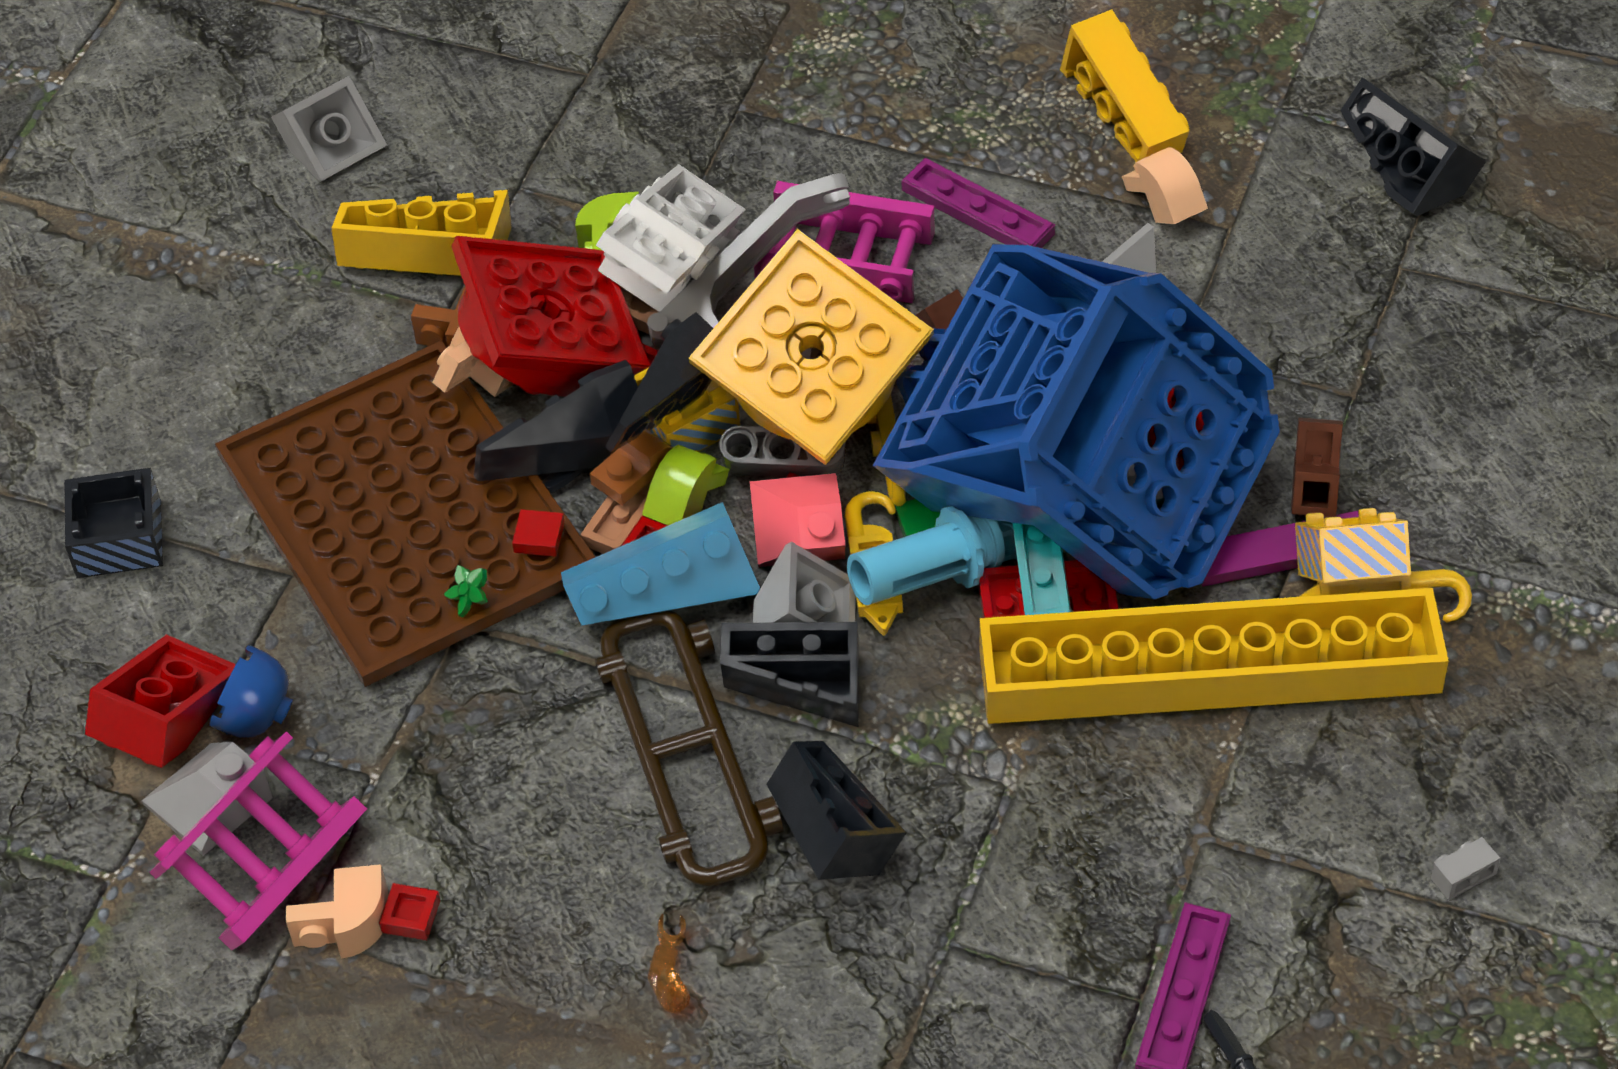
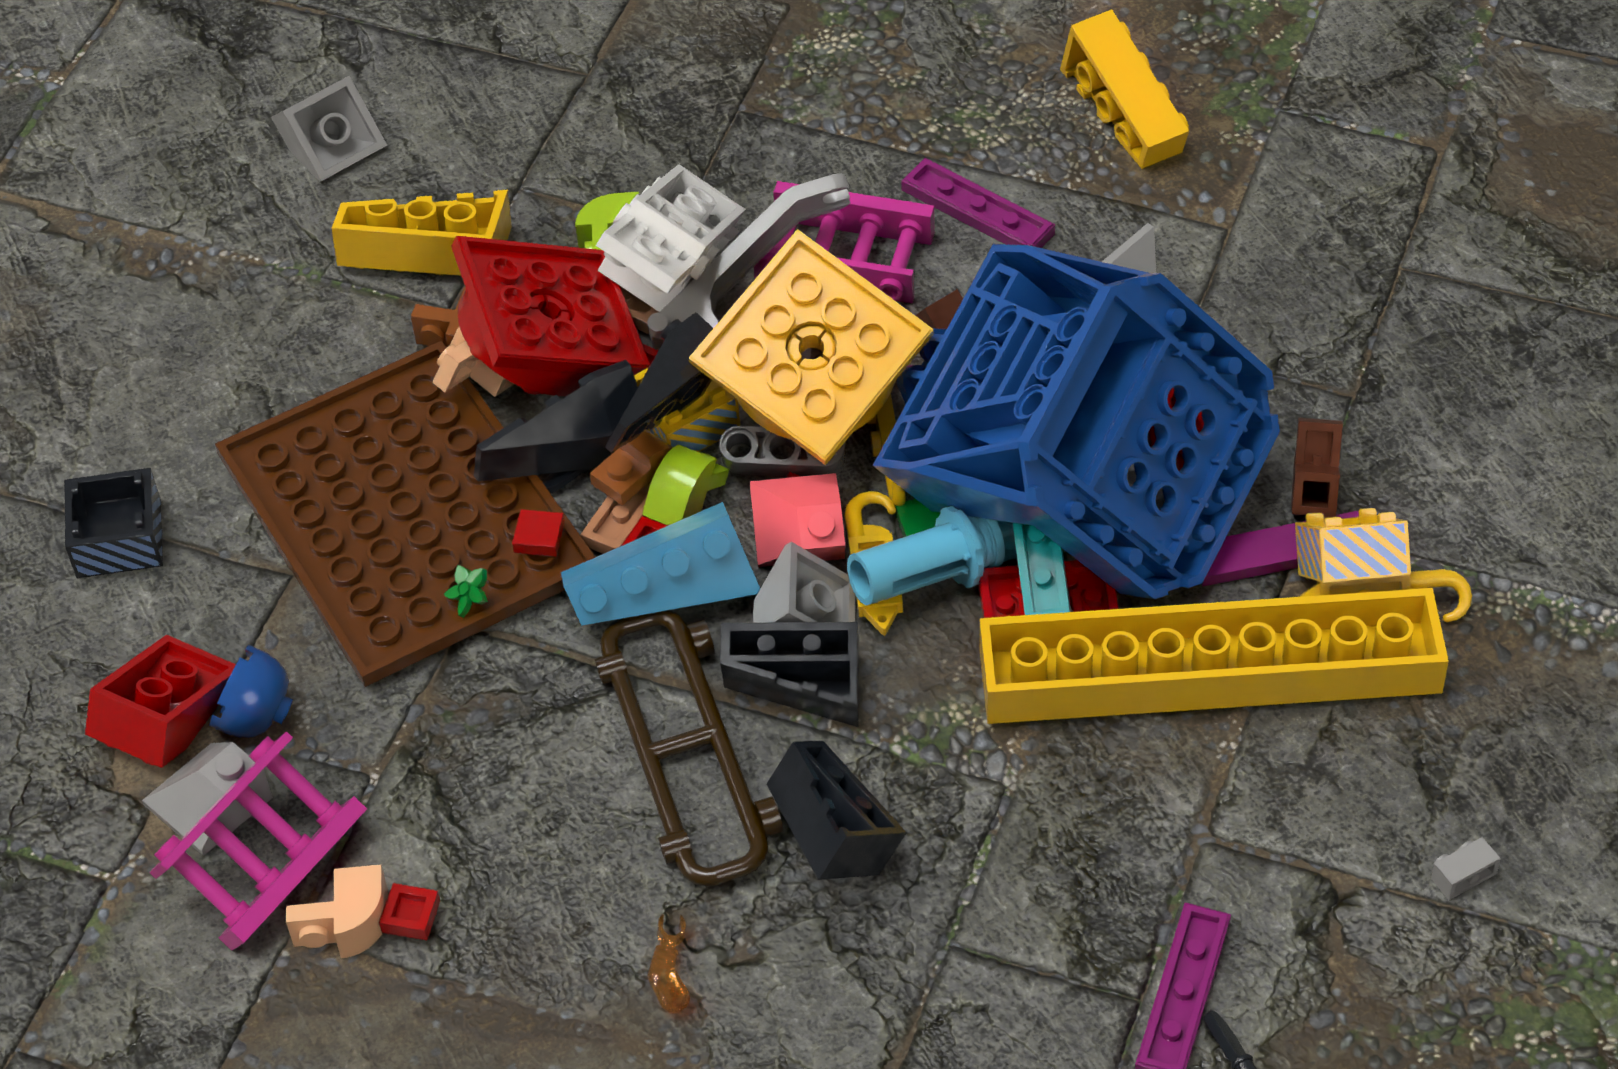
light nougat brick [1122,147,1208,224] -> none
black wedge [1340,77,1487,216] -> none

